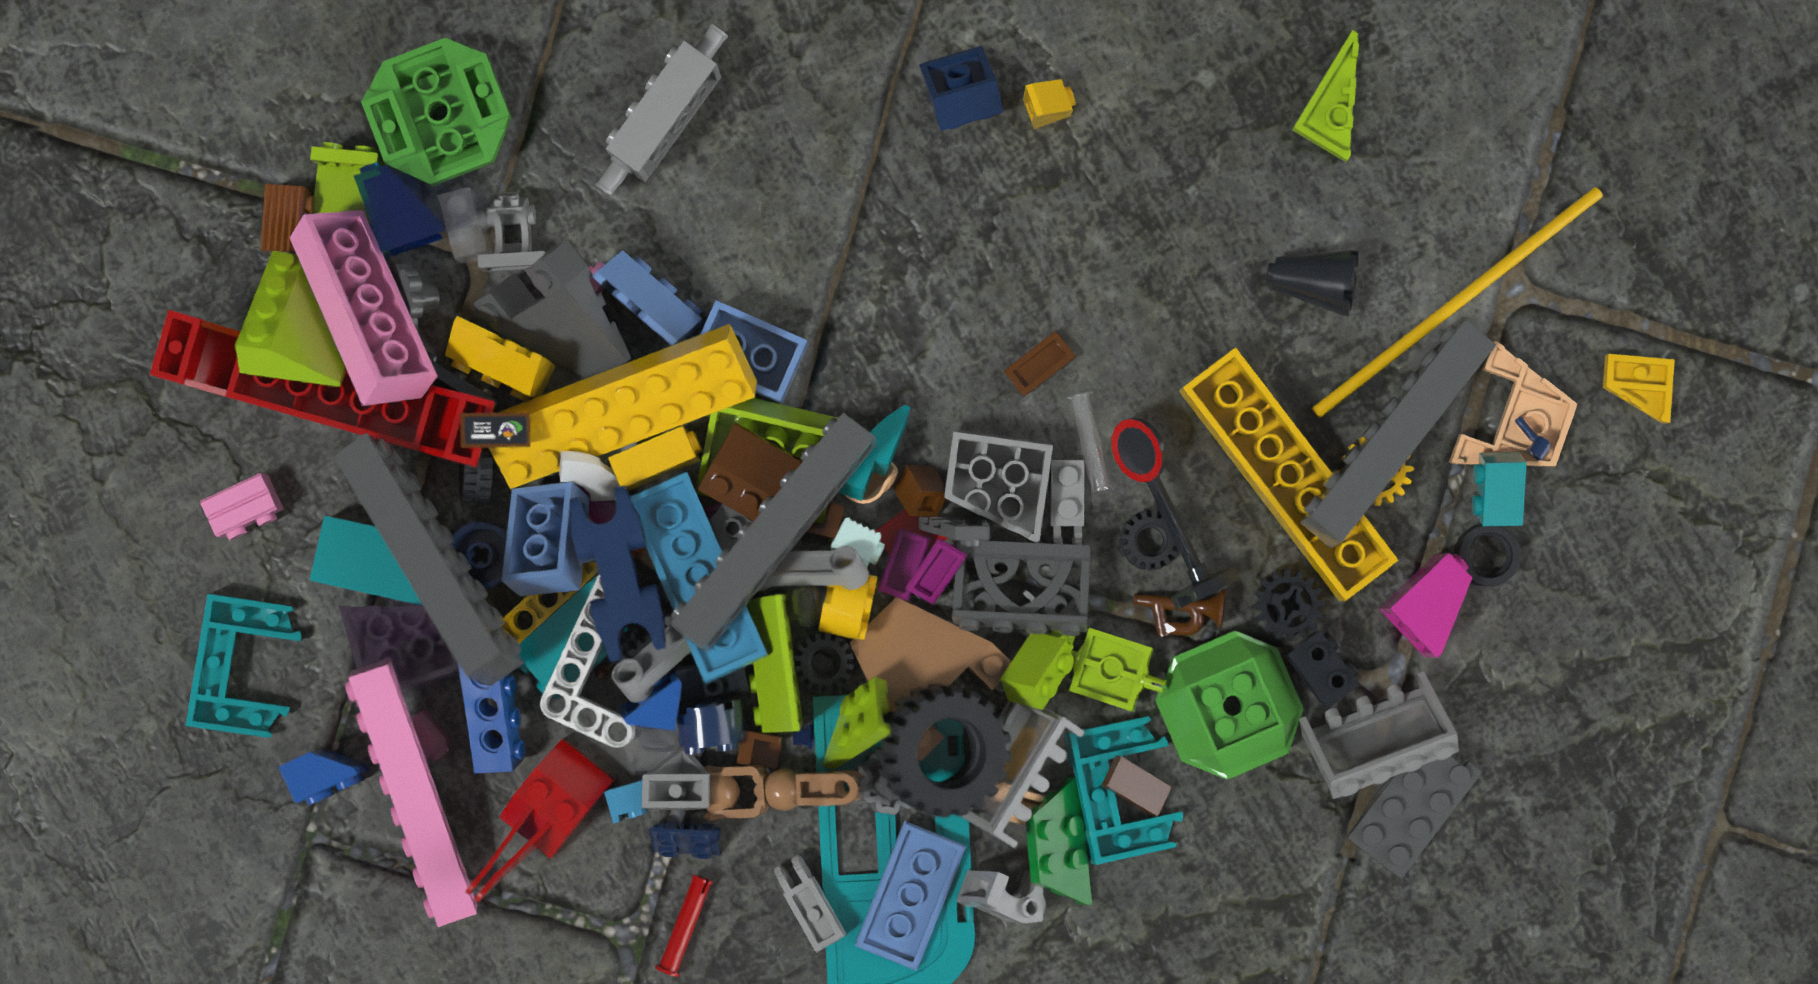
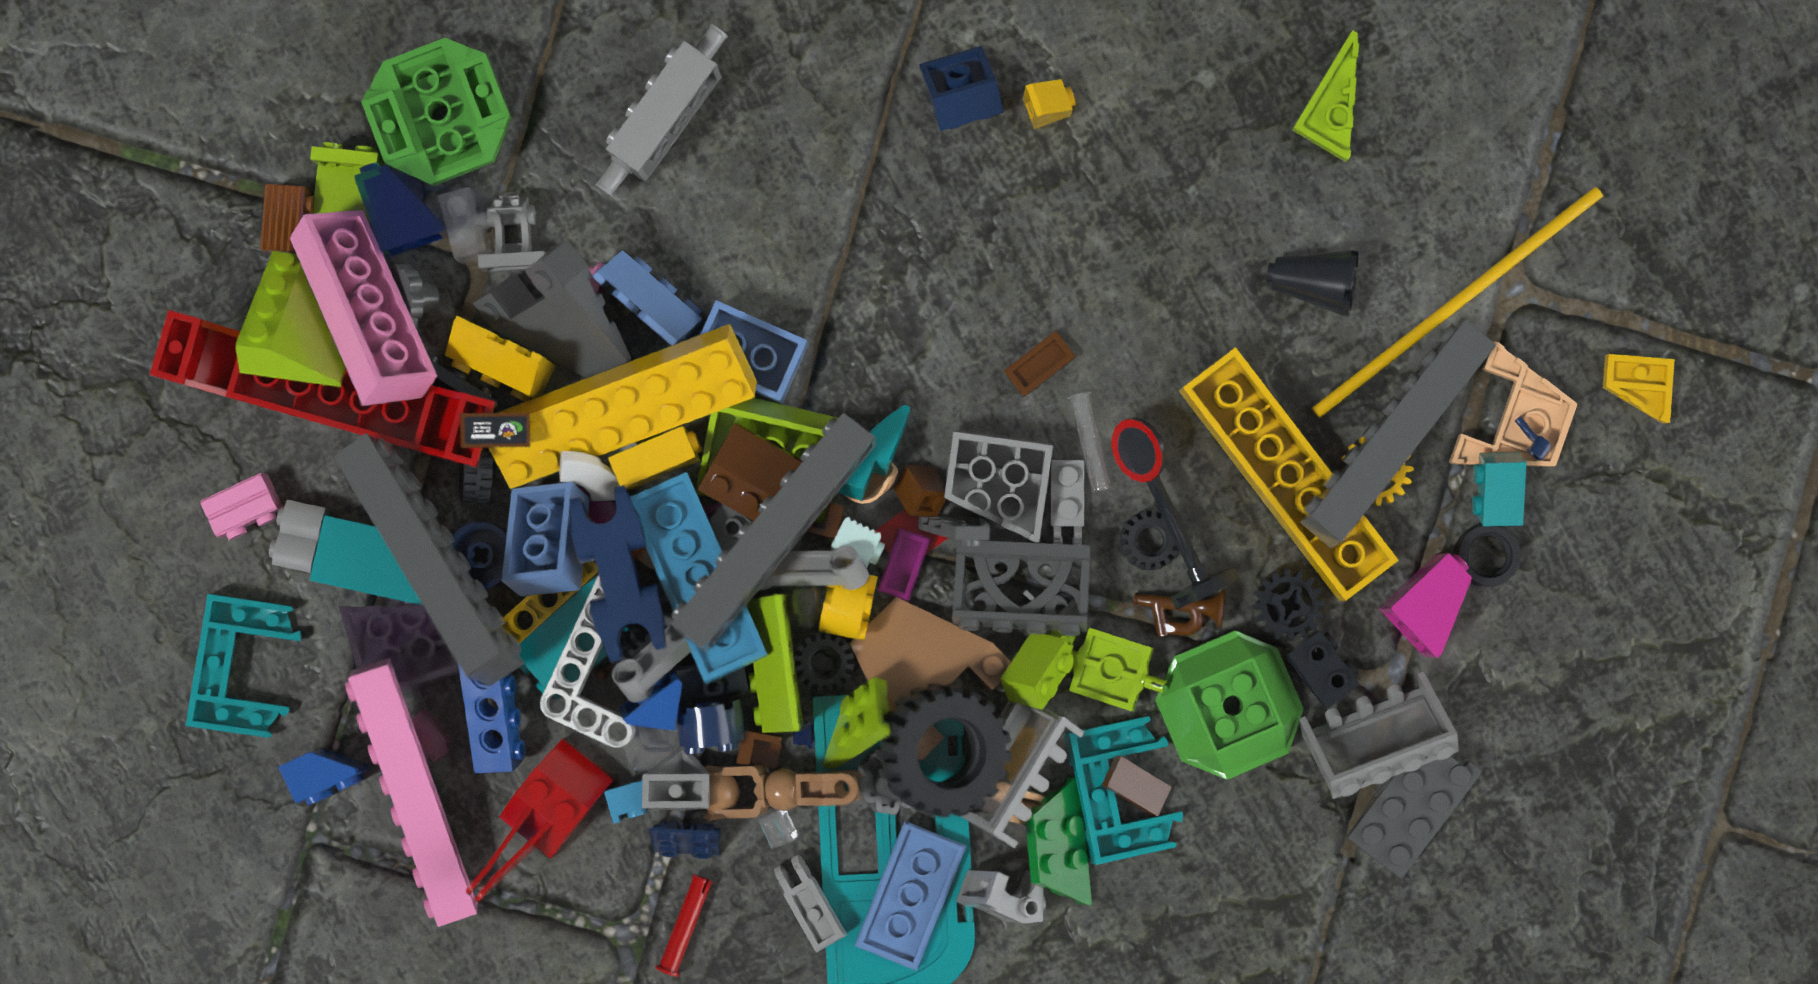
magenta tile [905,538,967,605] -> none
none -> light grey brick [269,500,331,573]
none -> clear slope [758,810,799,849]

